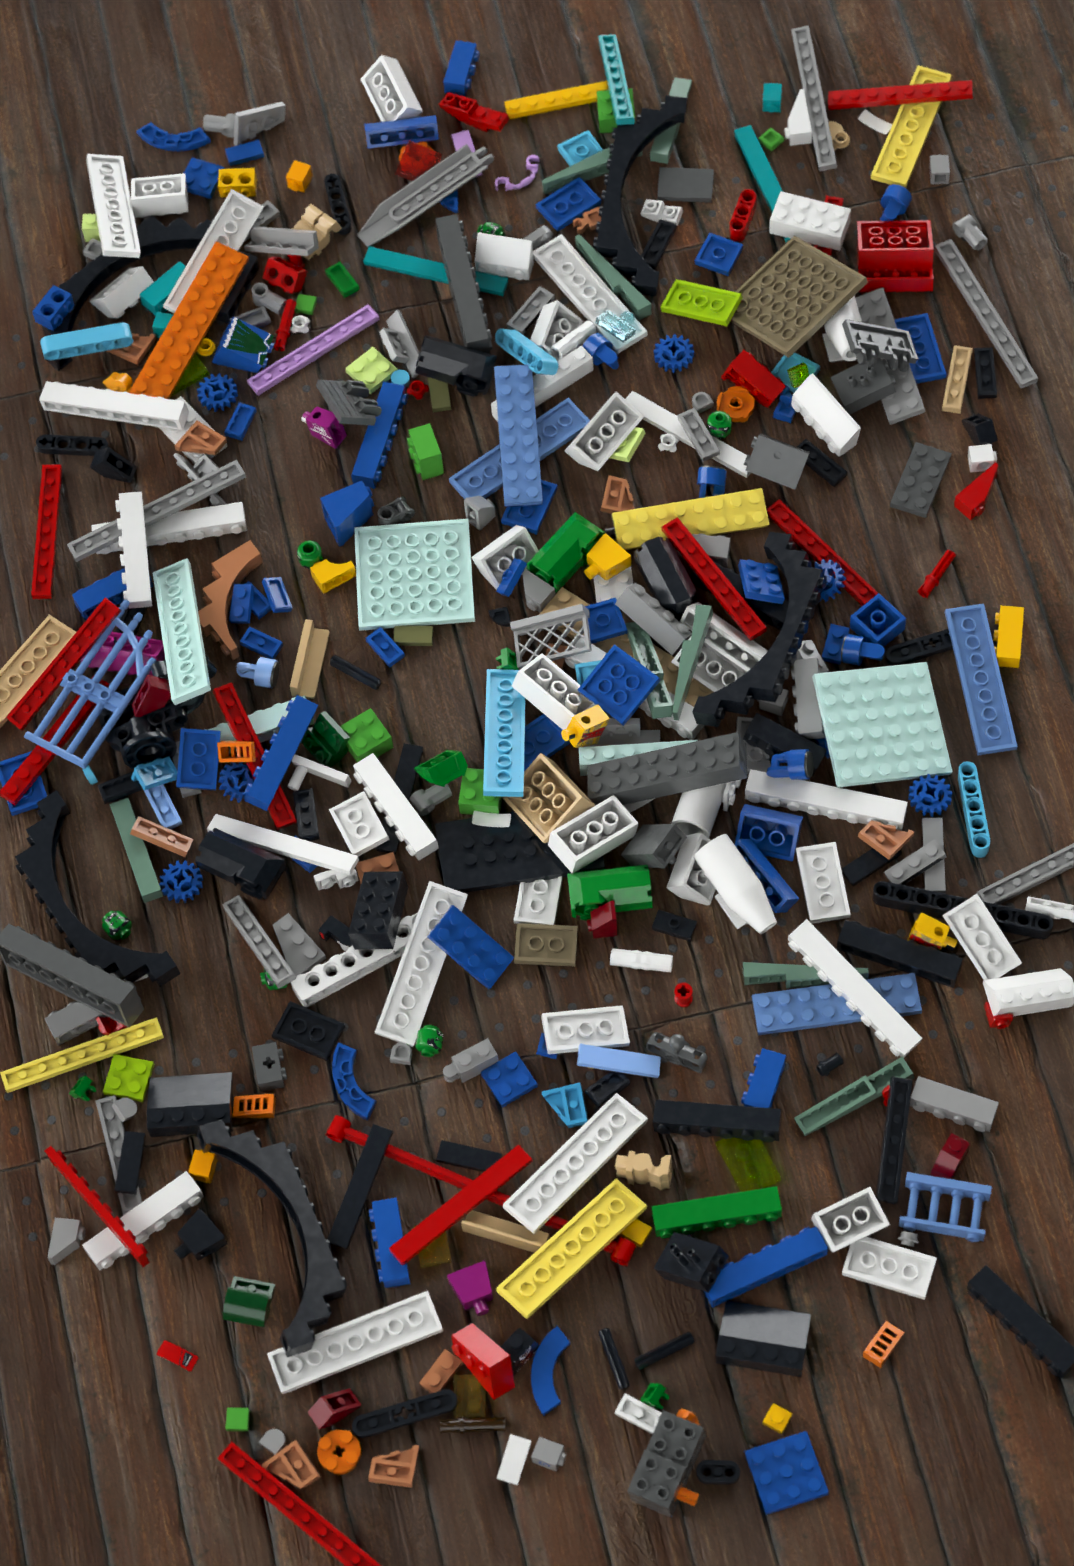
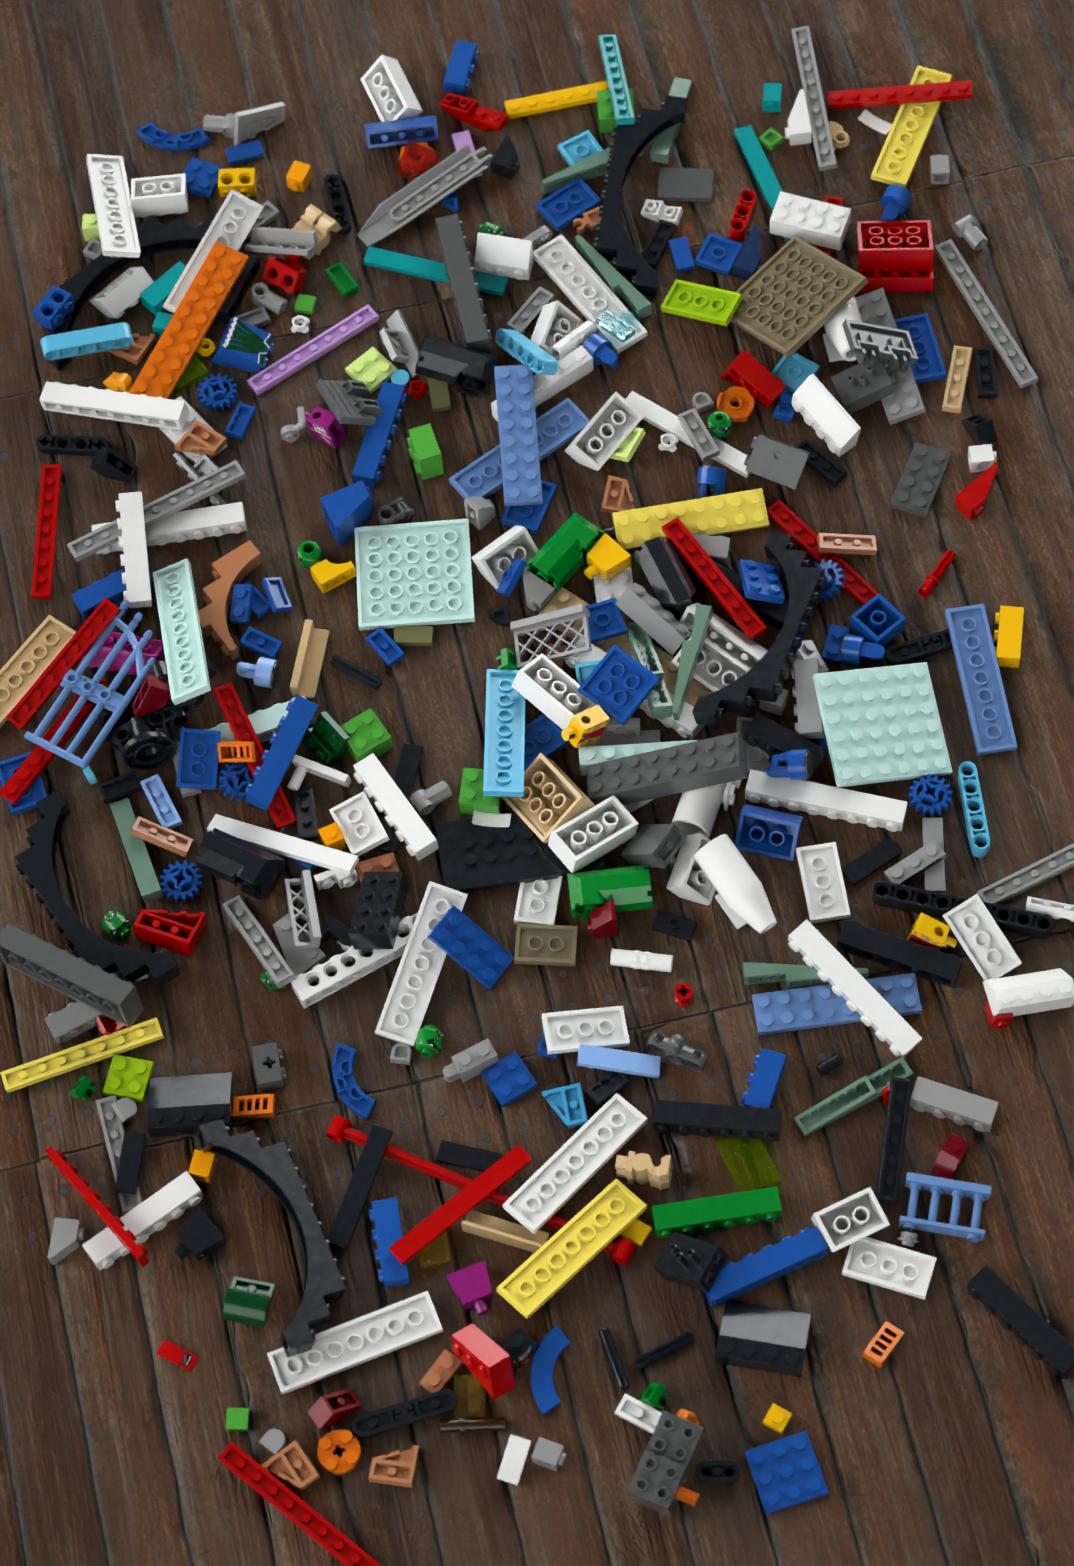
dark azure bracket [131,757,177,790] -> none
black tile [271,1001,345,1061] -> none
red axle [273,299,297,352] -> none
green slope [414,750,468,787] -> none
lavender piece [495,155,539,191] -> none
blue gear [654,334,694,373] -> none
blue brick [734,839,799,913] -> none
clear neon green tile [787,362,810,388] -> none
nougat wing [858,820,914,860] -> none
none -> red wedge [133,909,208,957]
none -> light grey plate [281,406,306,442]
none -> light grey fence [284,870,321,949]
none -> light orange brick [318,822,347,851]
none -> black slope [490,135,520,179]
none -> blue tile [669,237,695,273]
none -> dark blue slope [733,224,761,281]
none -> nougat plate [817,533,877,555]

